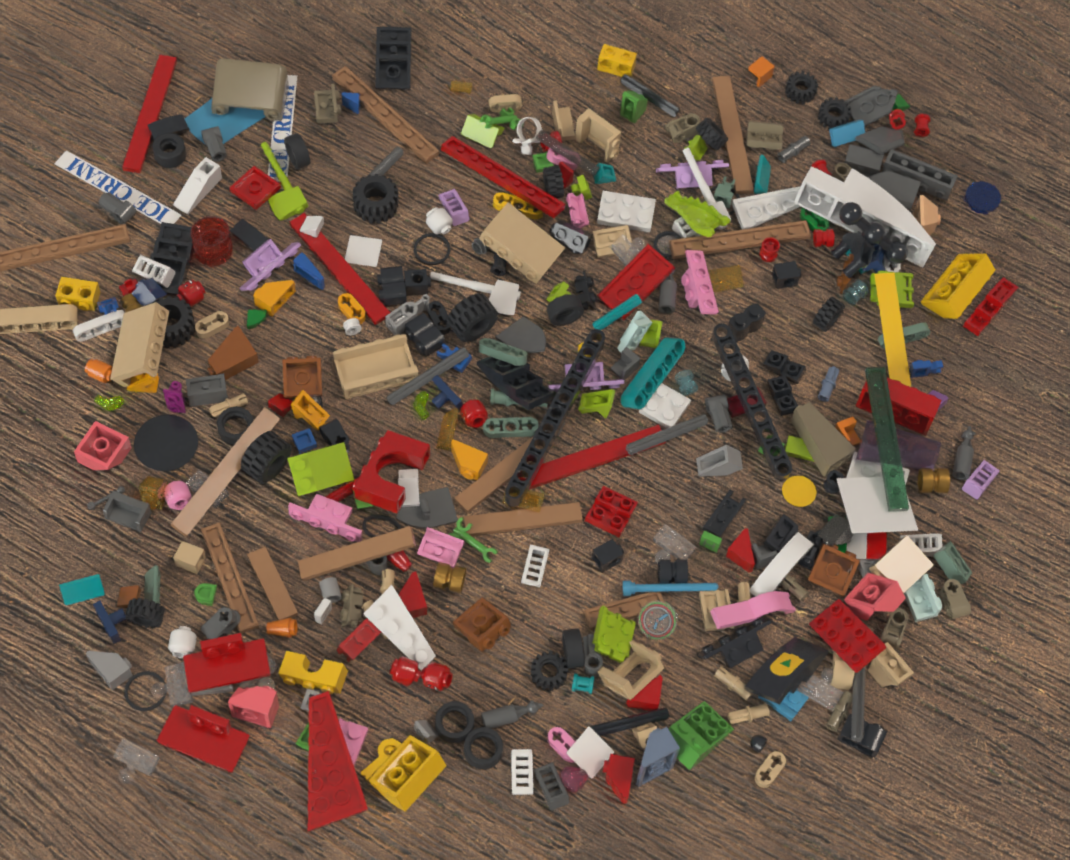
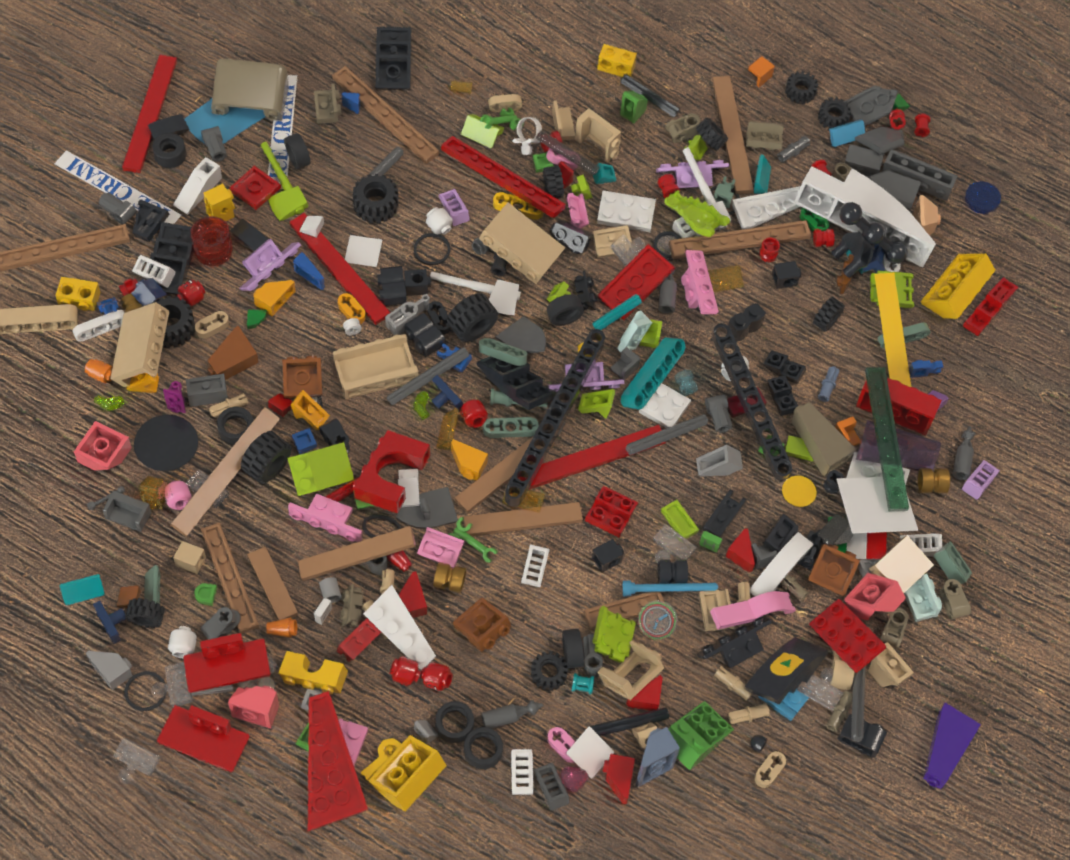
clear light blue wheel [843,280,869,305] -> none
none -> black wing [133,199,170,242]
none -> yellow brick [203,184,235,226]
none -> red wheel [657,174,680,199]
none -> lime tile [660,500,699,542]
none -> dark purple slope [923,703,981,789]

